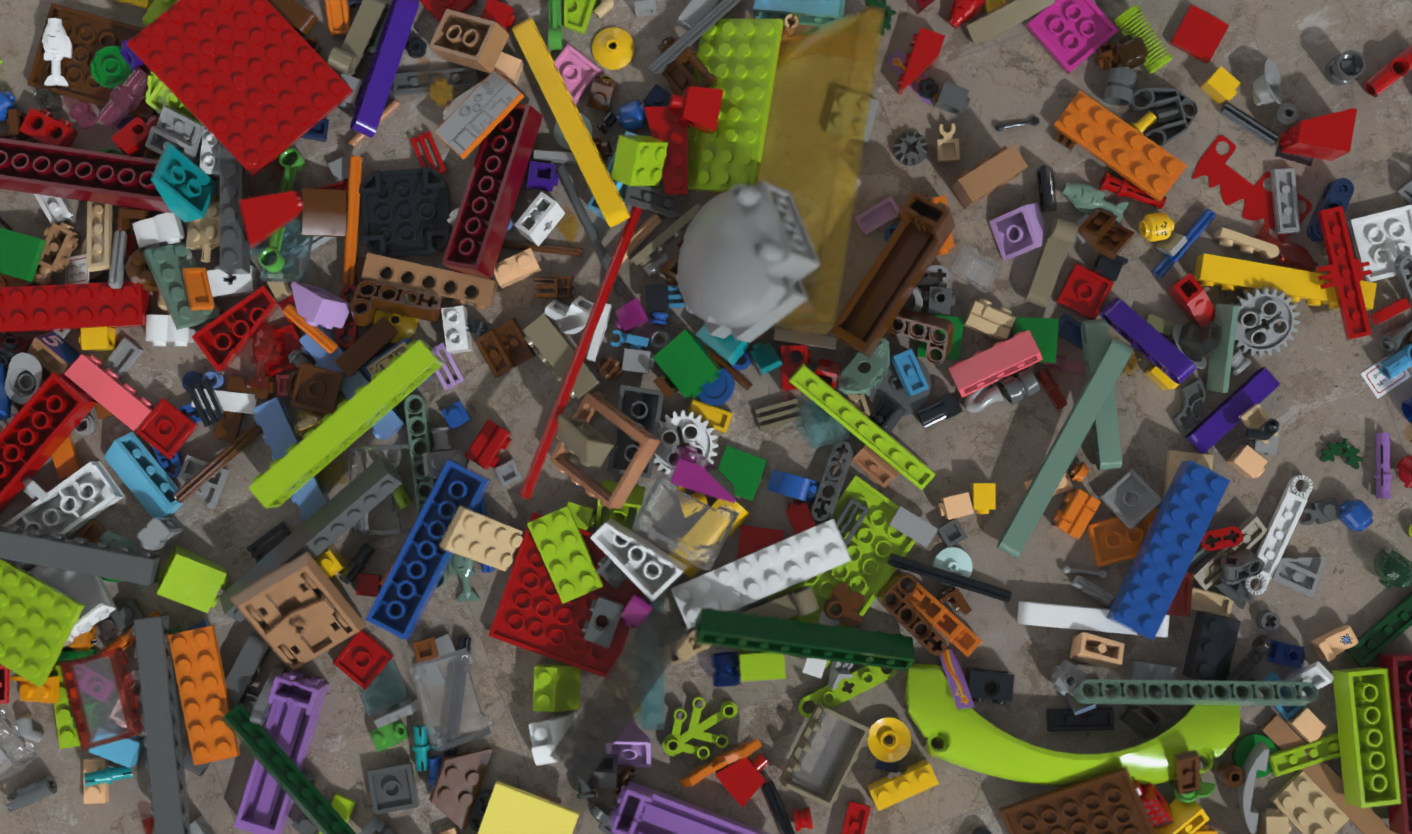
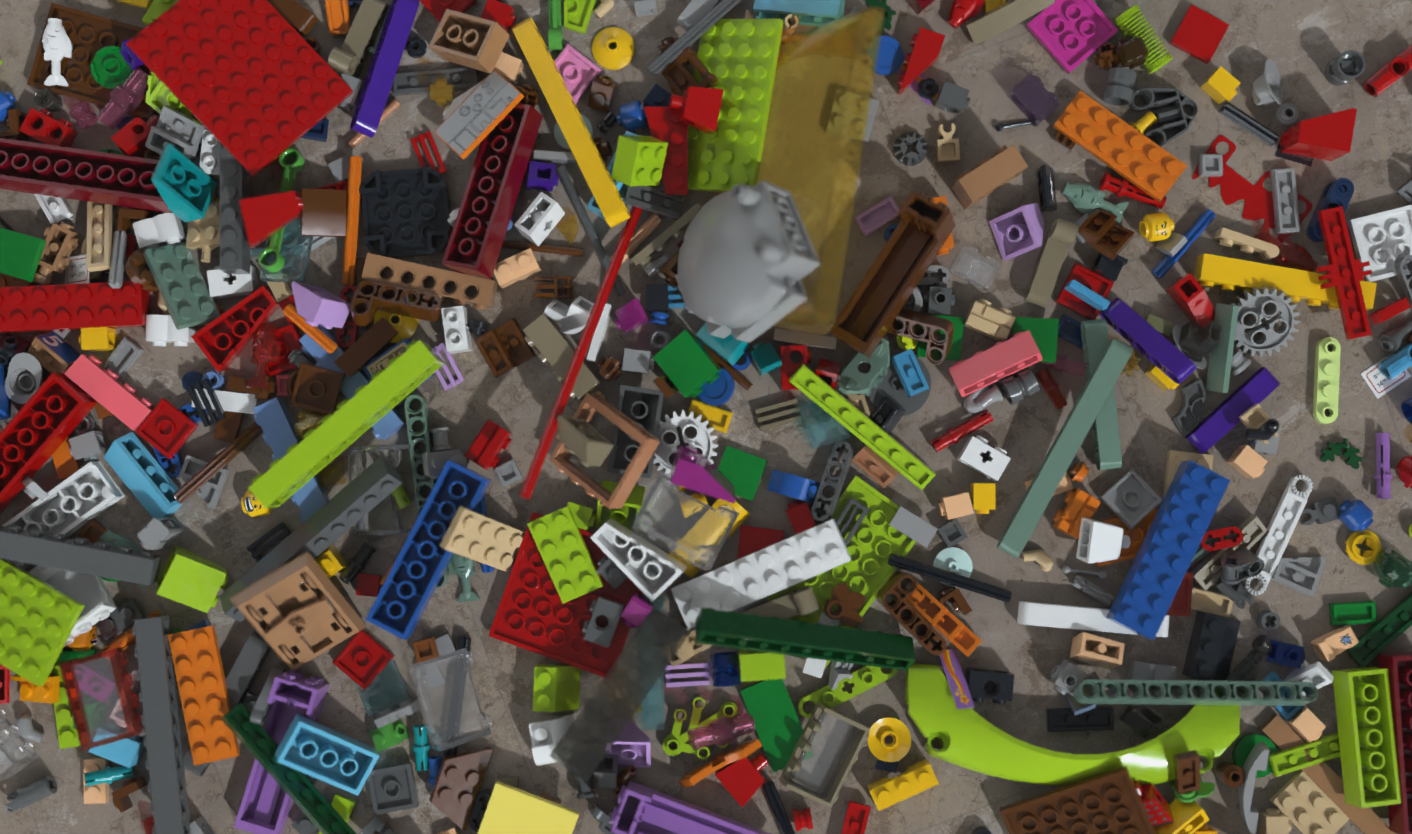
orange tile [182,267,215,311] -> none
blue plate [441,400,472,430] -> none
dark azure plate [610,330,649,350] -> none
black piece [916,392,963,428] -> none
none -> light grey brick [69,431,108,463]
none -> reddish brown bracket [111,777,147,813]
none -> yellow head [241,490,273,518]
none -> medium azure brick [275,714,380,796]
none -> reddish brown gear [516,84,539,109]
none -> lavender tile [665,662,710,687]
none -> clear pink piece [688,712,755,750]
none -> green tile [740,679,814,772]
none -> blue piece [865,35,903,76]
none -> neon yellow plate [897,335,919,351]
none -> red pin [930,409,994,453]
none -> white brick [957,435,1011,481]
none -> clear purple brick [1007,73,1060,127]
none -> tan arm [1022,550,1053,572]
none -> dark azure tile [1064,280,1110,312]
none -> white torso [1076,517,1130,563]
none -> light grey tile [1198,154,1223,177]
none -> yellowish green plate [1313,337,1341,424]
none -> green tile [1328,600,1377,626]
none -> yellow gear [1345,530,1381,565]

